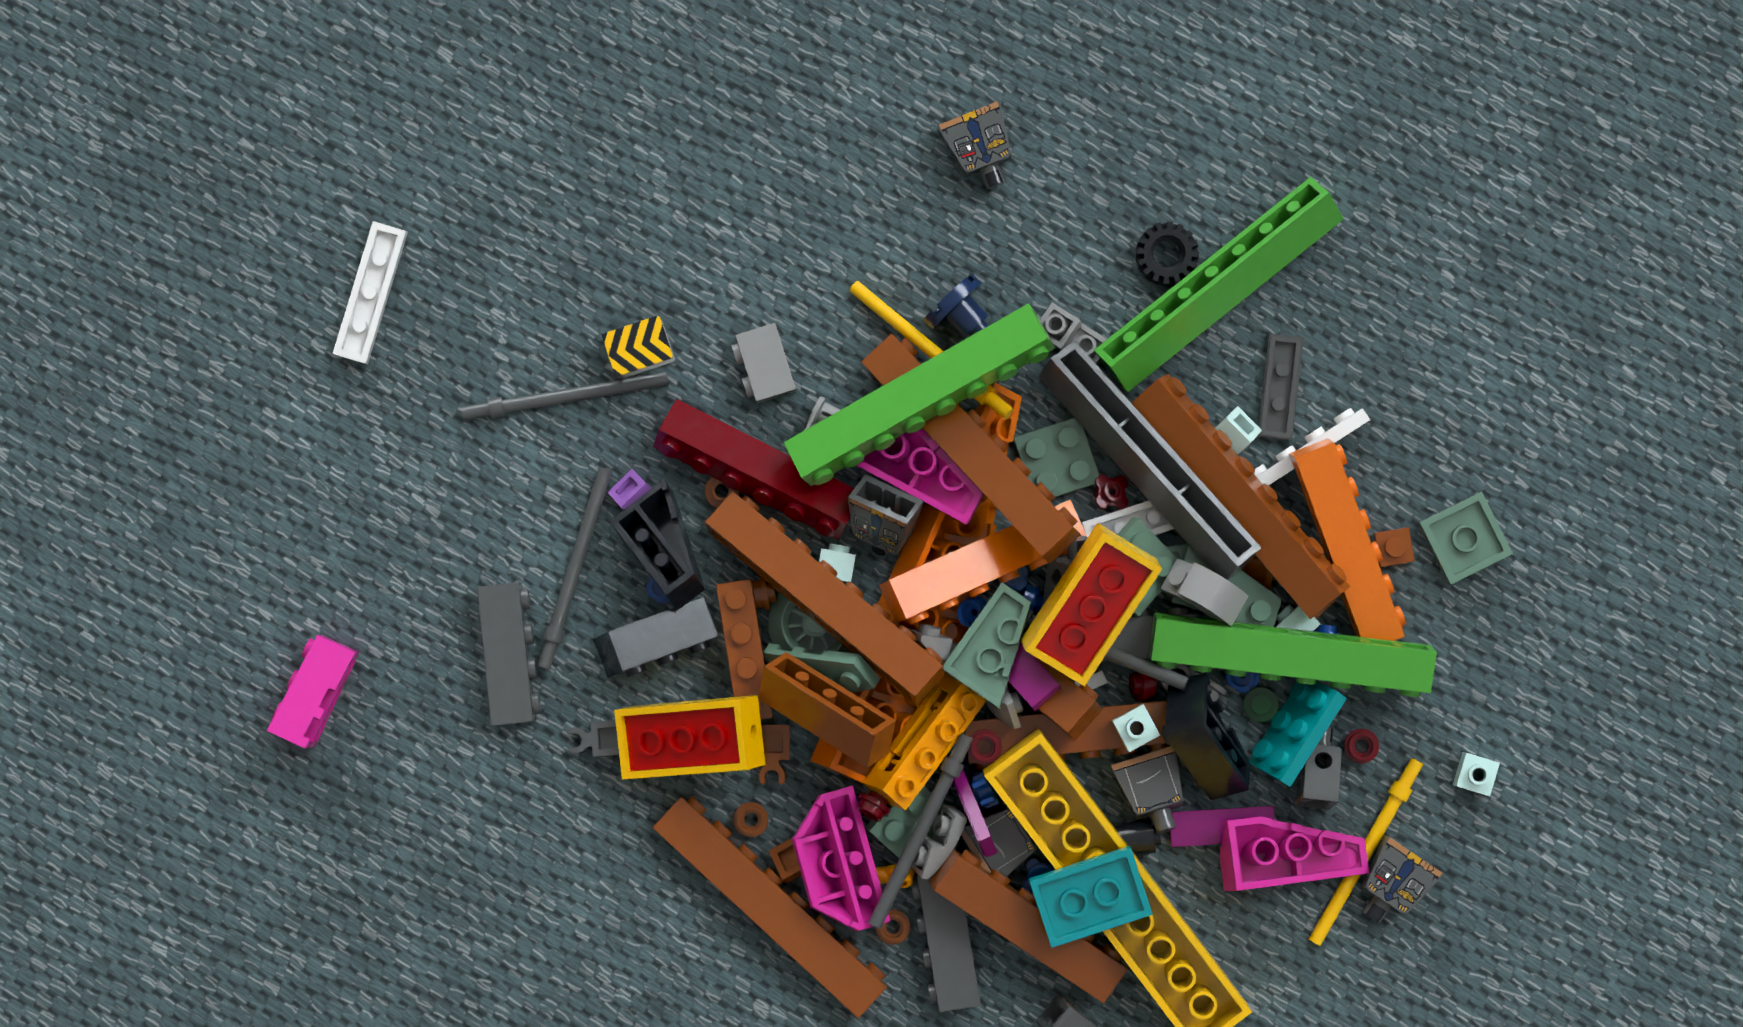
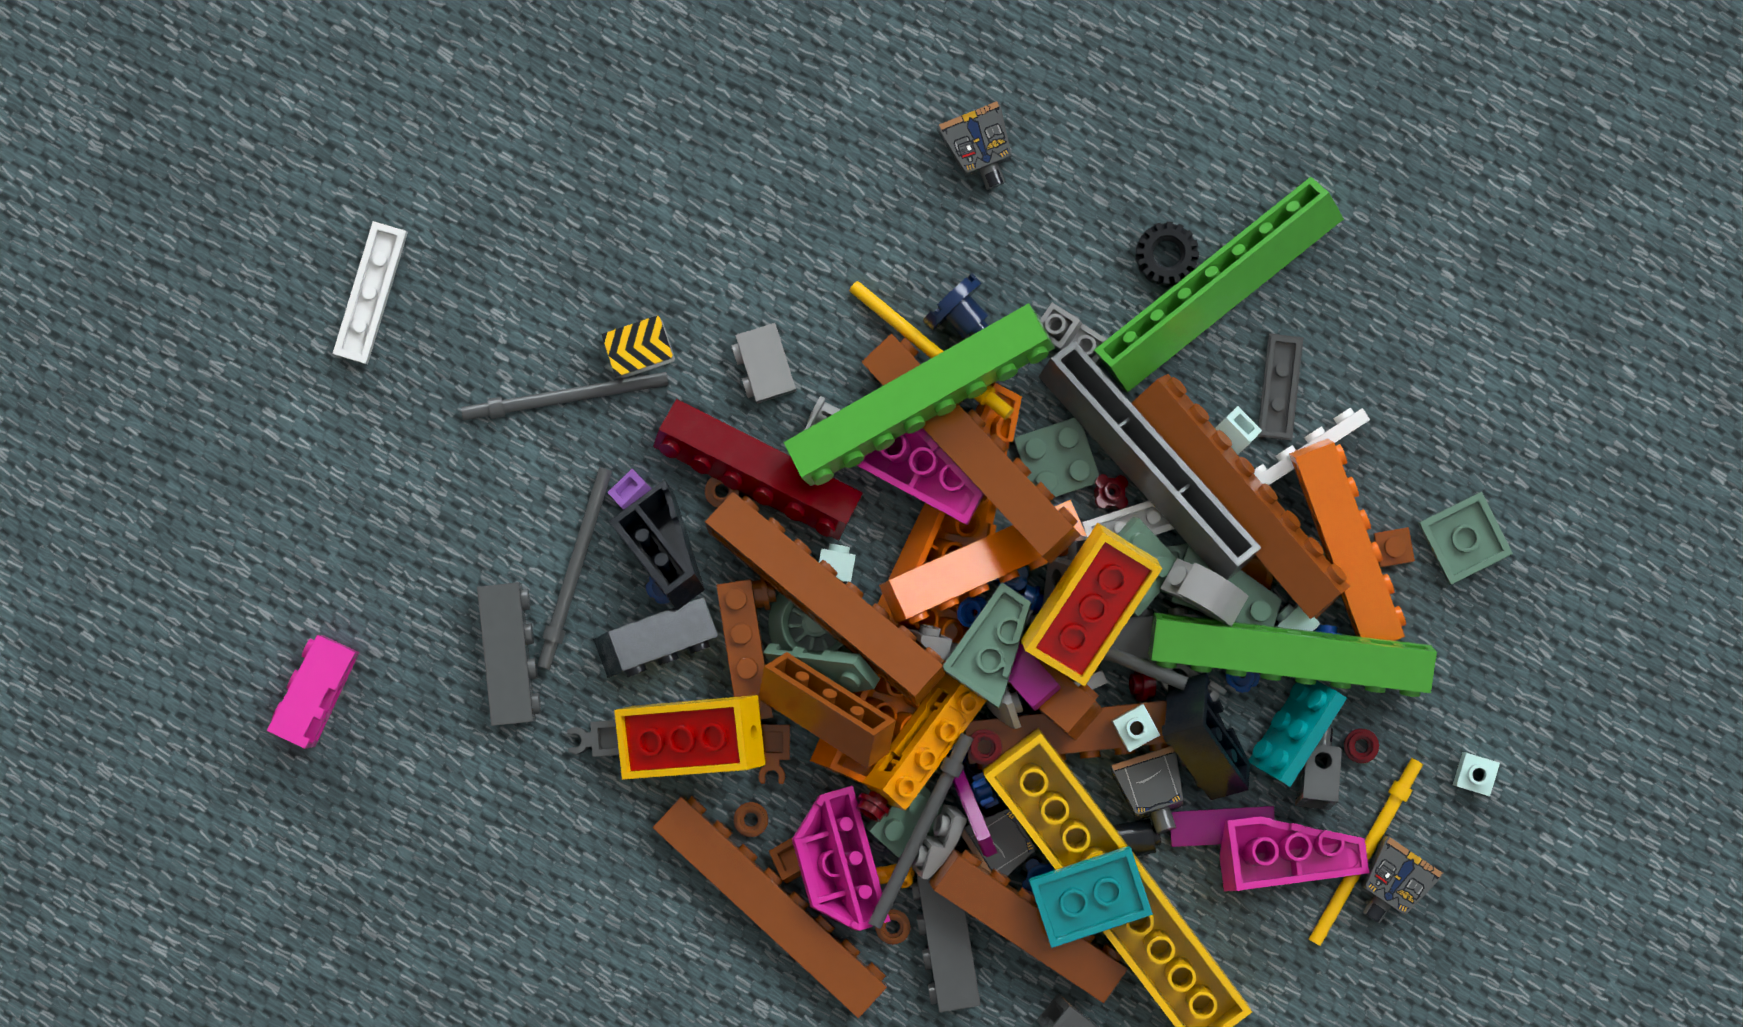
dark grey torso [848,474,924,556] -> none
dark green plate [1244,687,1279,722] -> none

